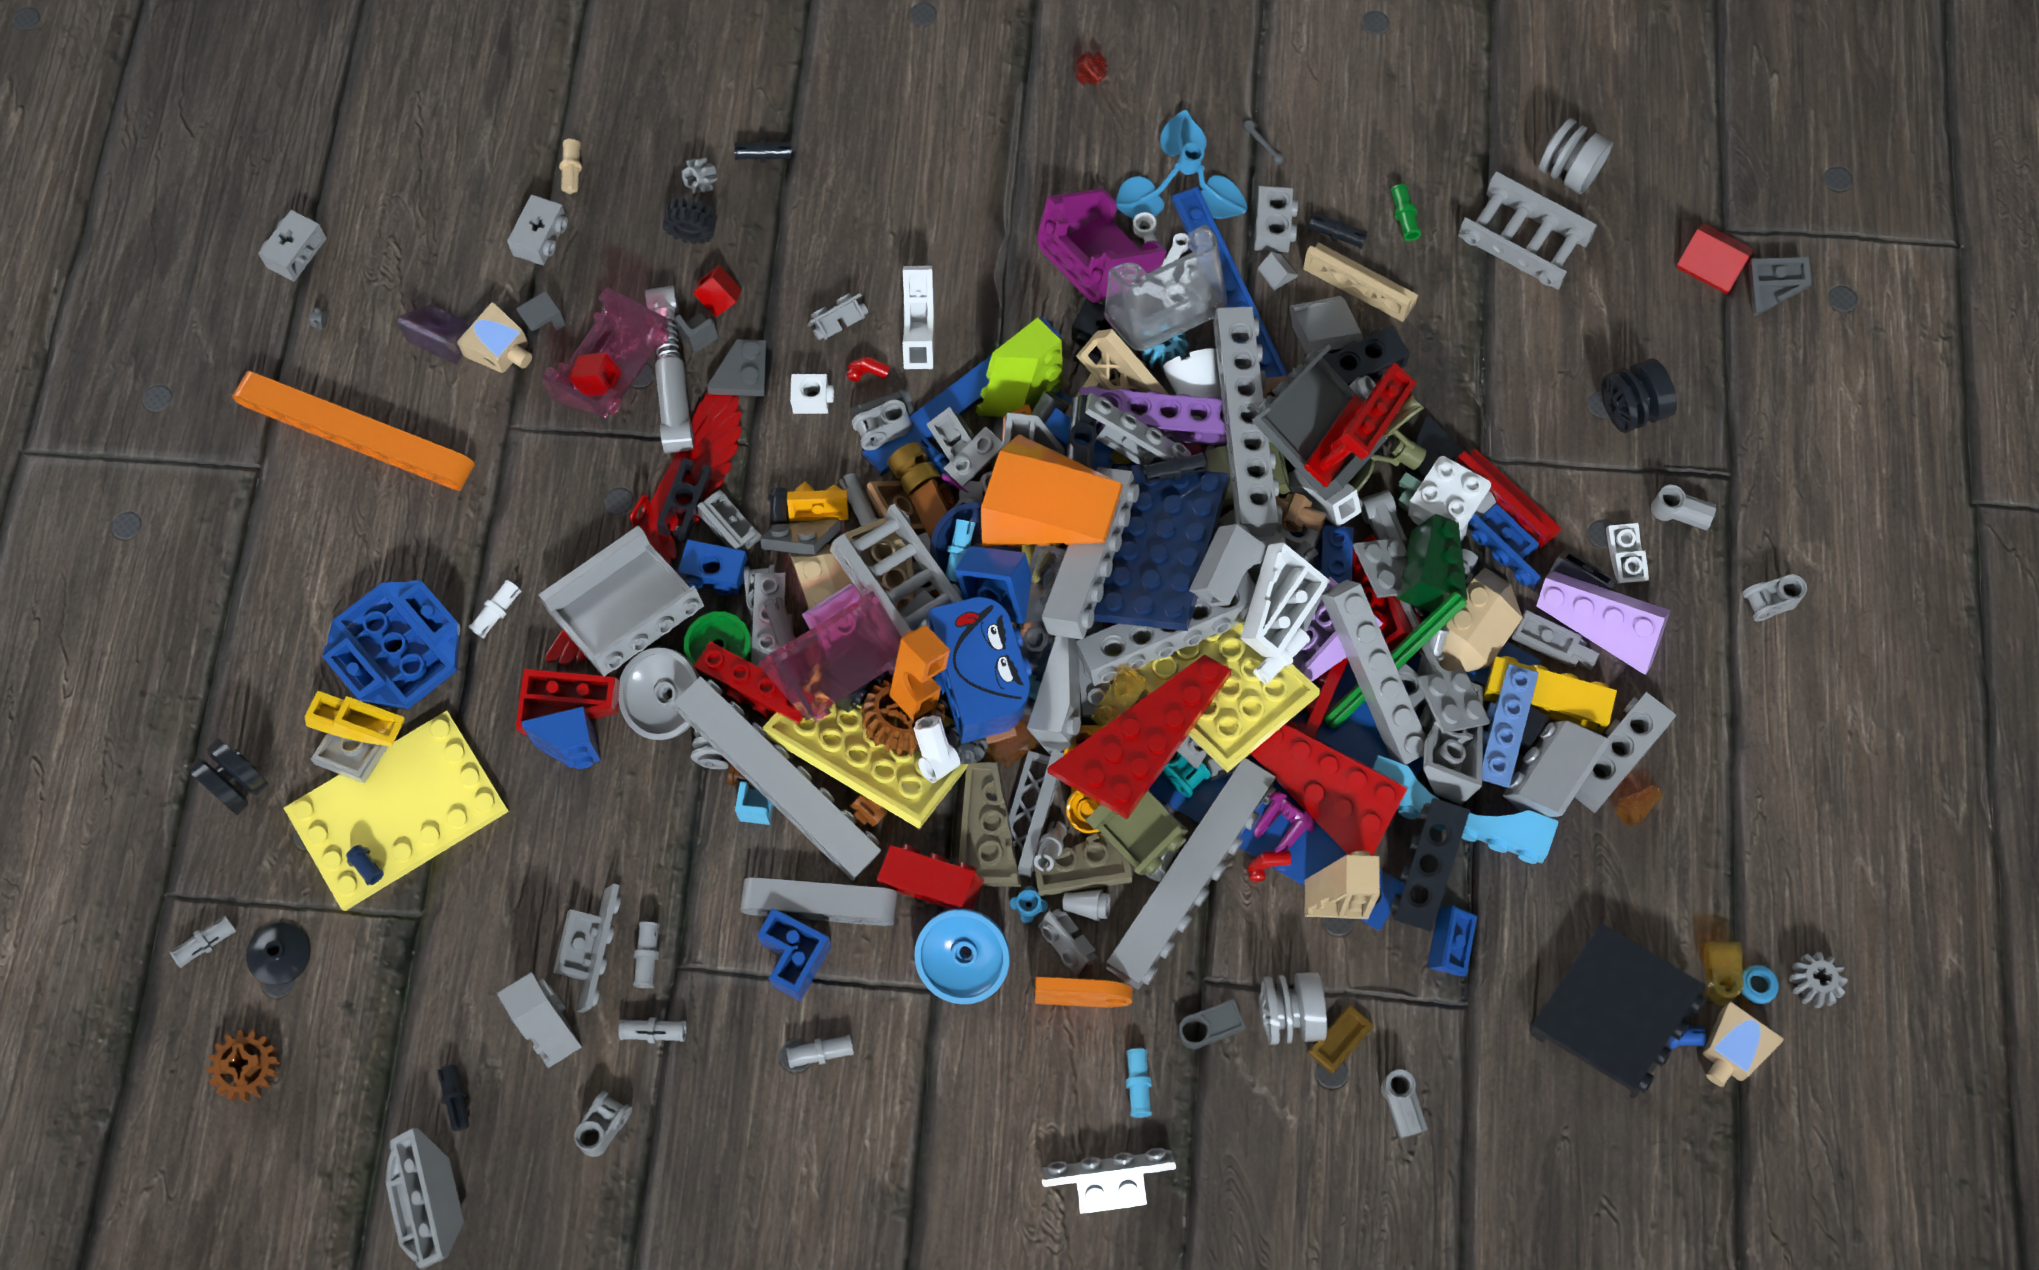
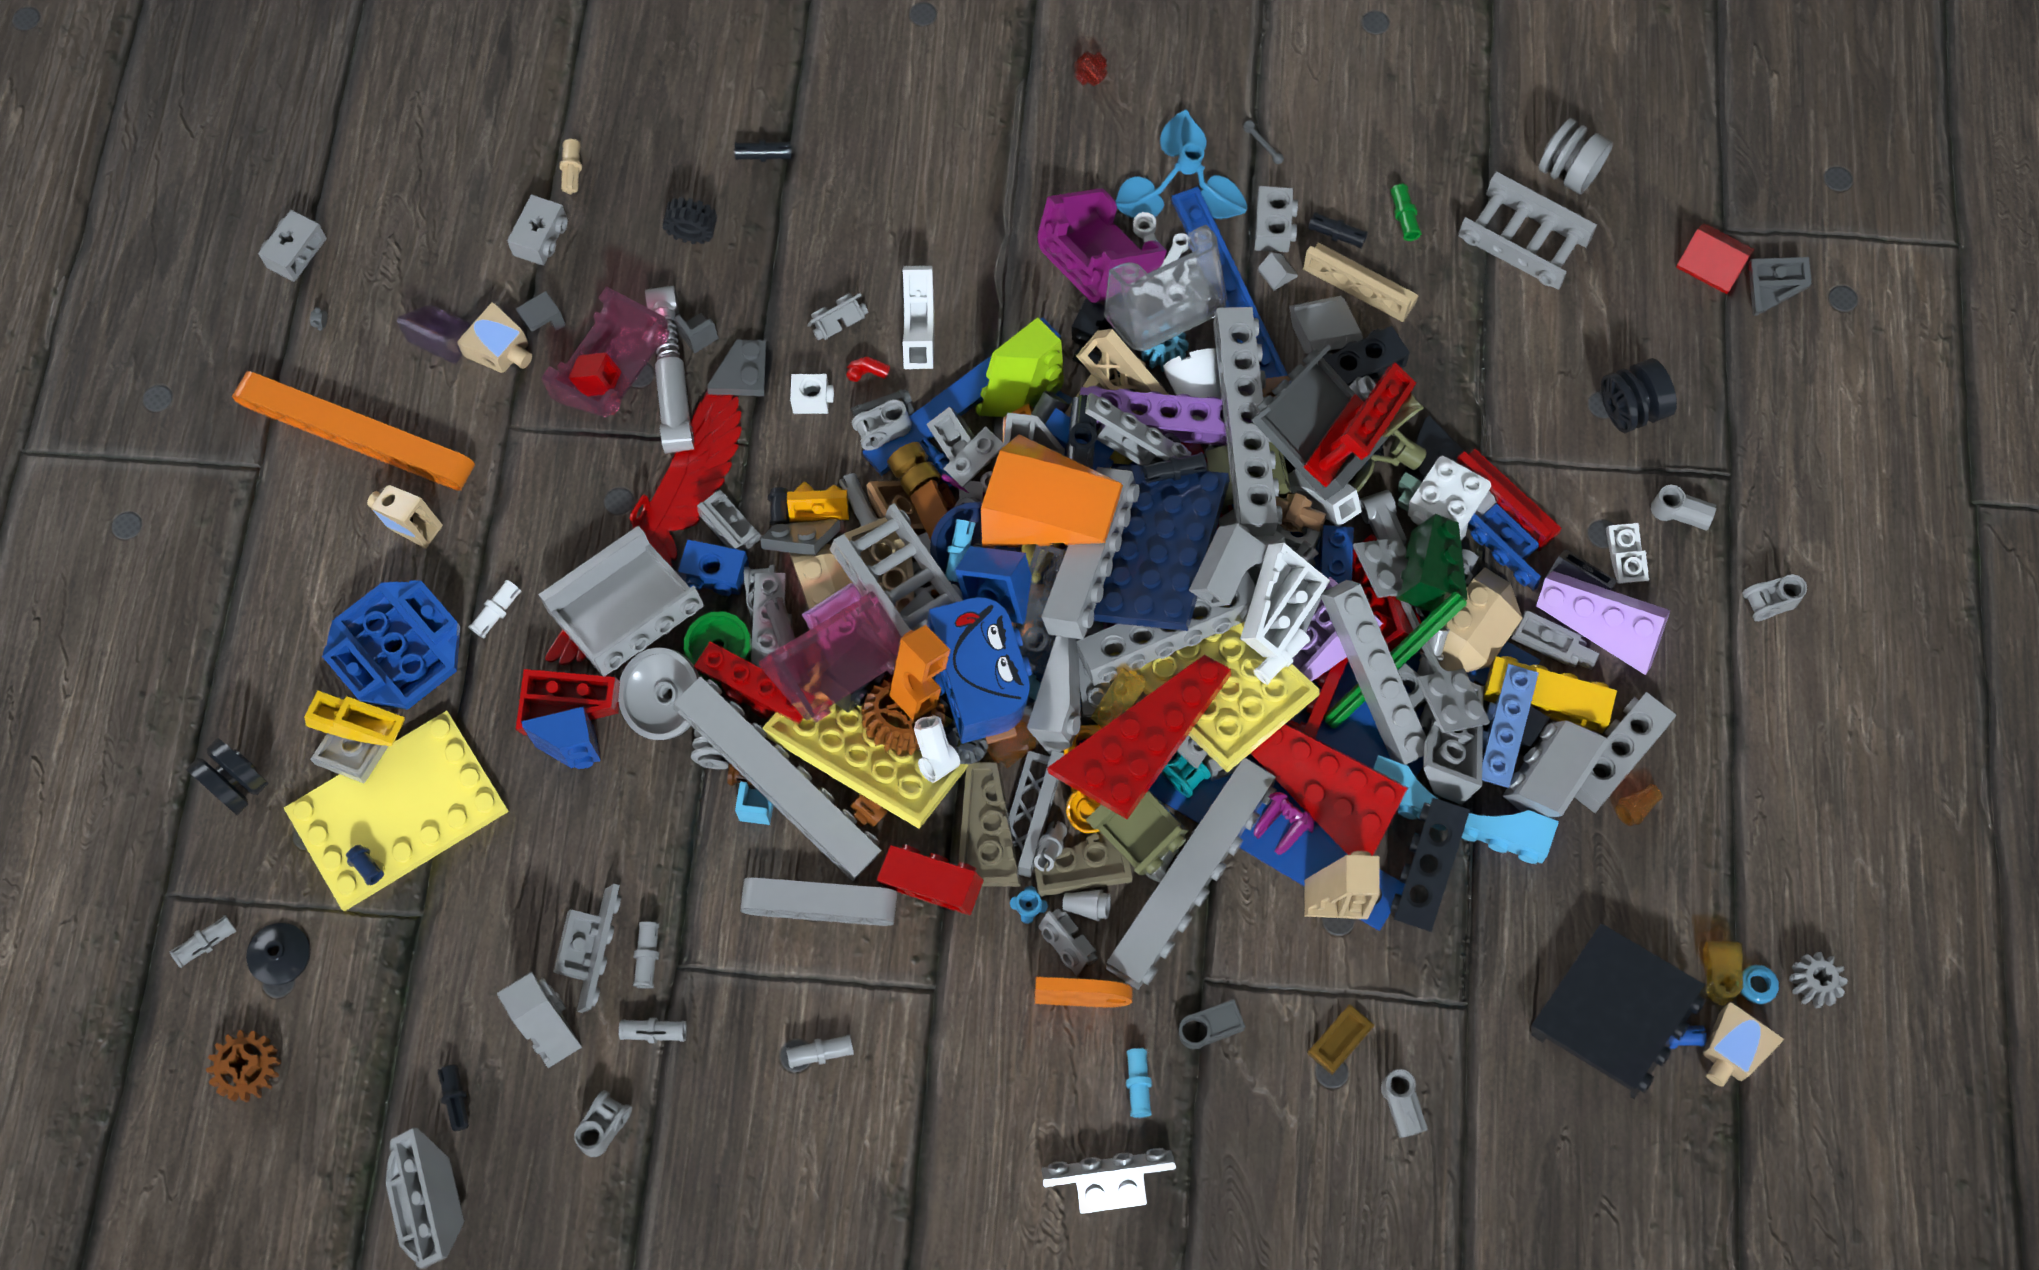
black piece [657,458,712,543] -> none
light grey gear [682,157,717,194] -> none
red panel [692,265,742,317] -> none
blue brick [757,908,832,1002] -> none
dark azure dish [915,909,1010,1004] -> none
red arm [1246,850,1291,882] -> none
light grey wheel [1259,971,1327,1045] -> none
blue slope [1428,905,1477,977] -> none
none -> tan torso [368,485,443,549]

